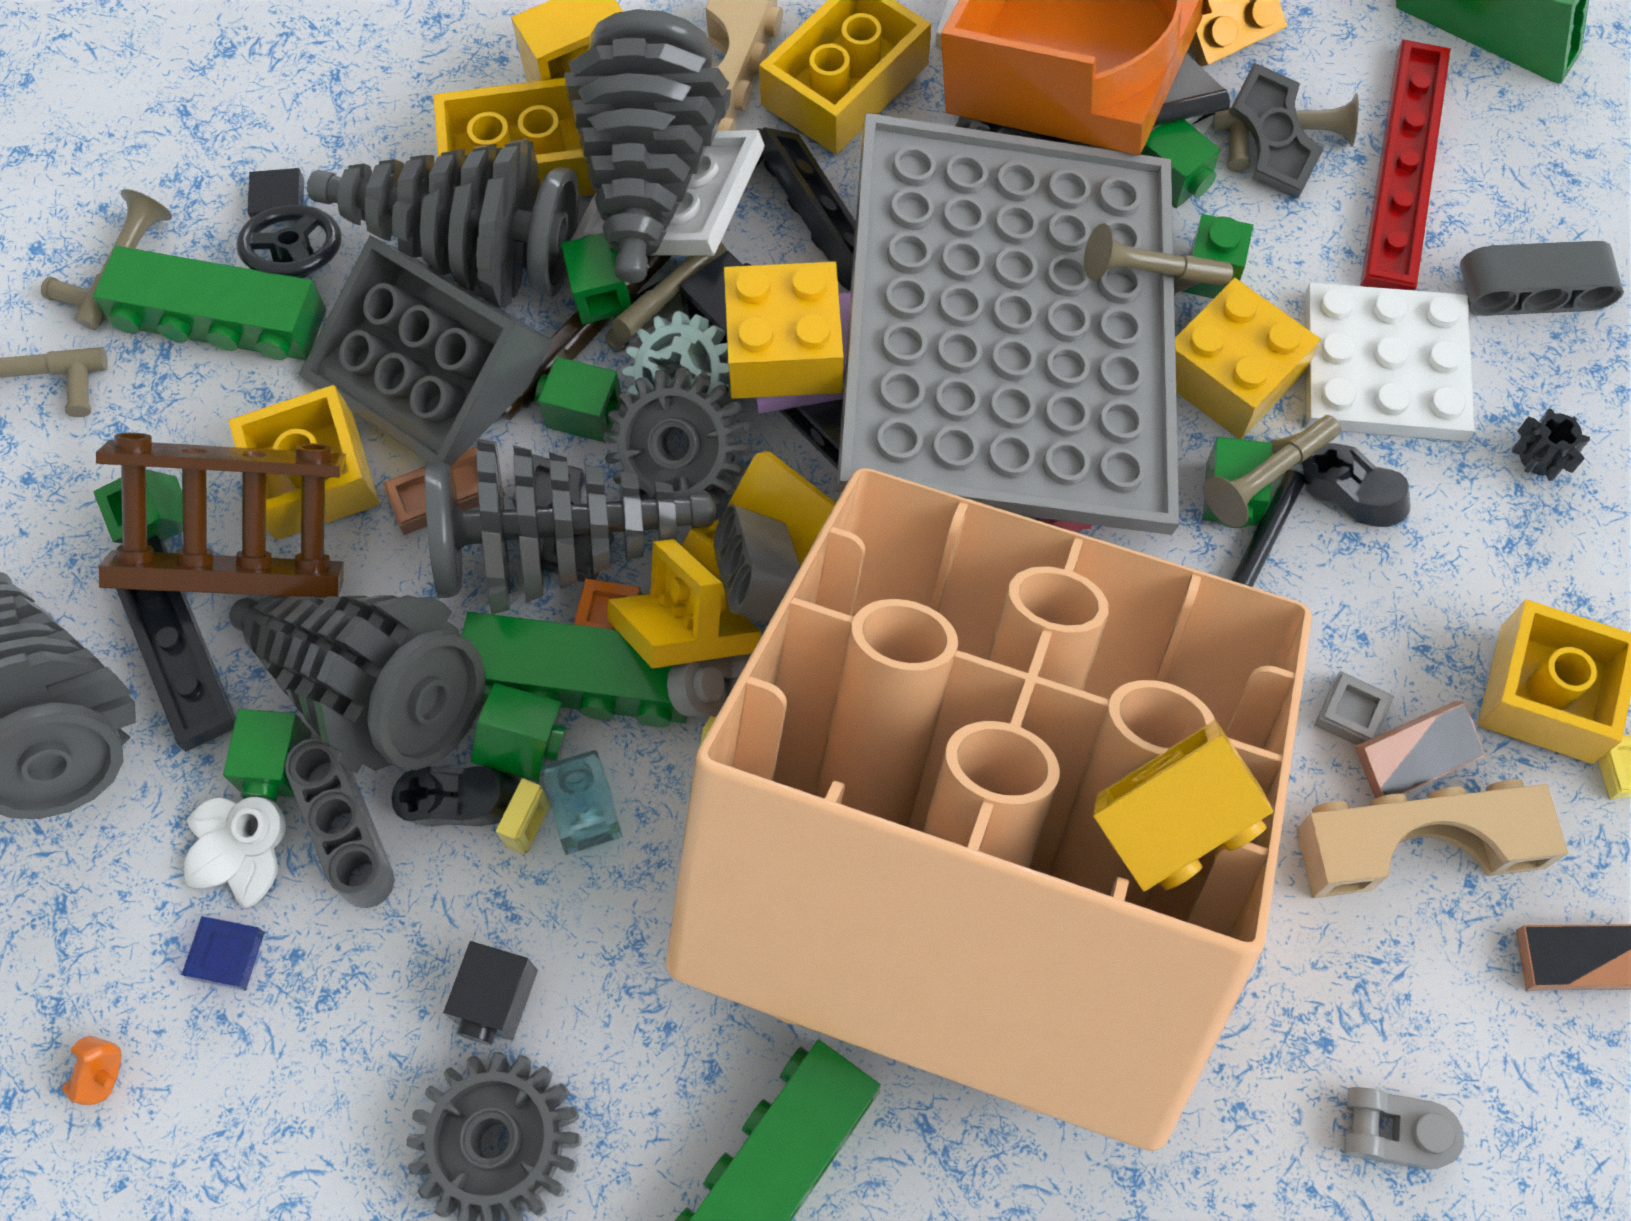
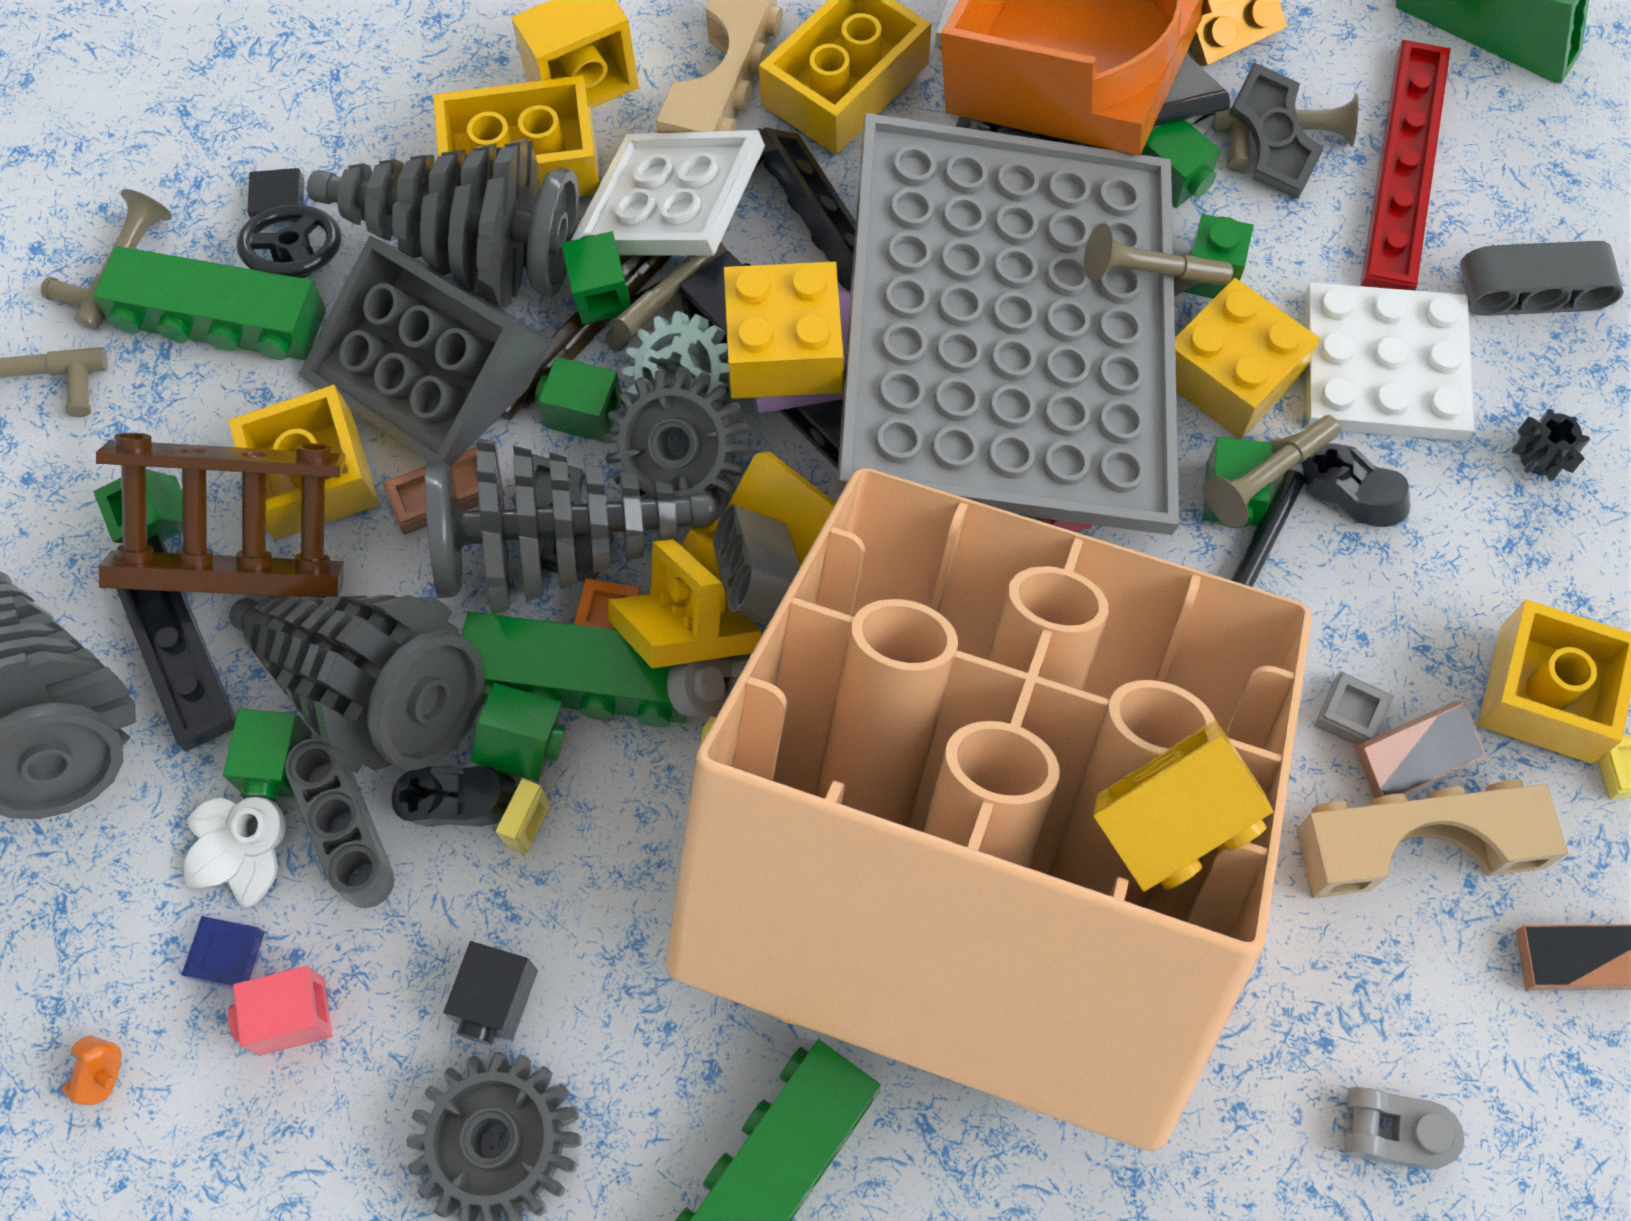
clear light blue bracket [541,750,623,855] -> none
dark grey plant [564,9,731,283] -> none
none -> coral brick [228,966,333,1056]

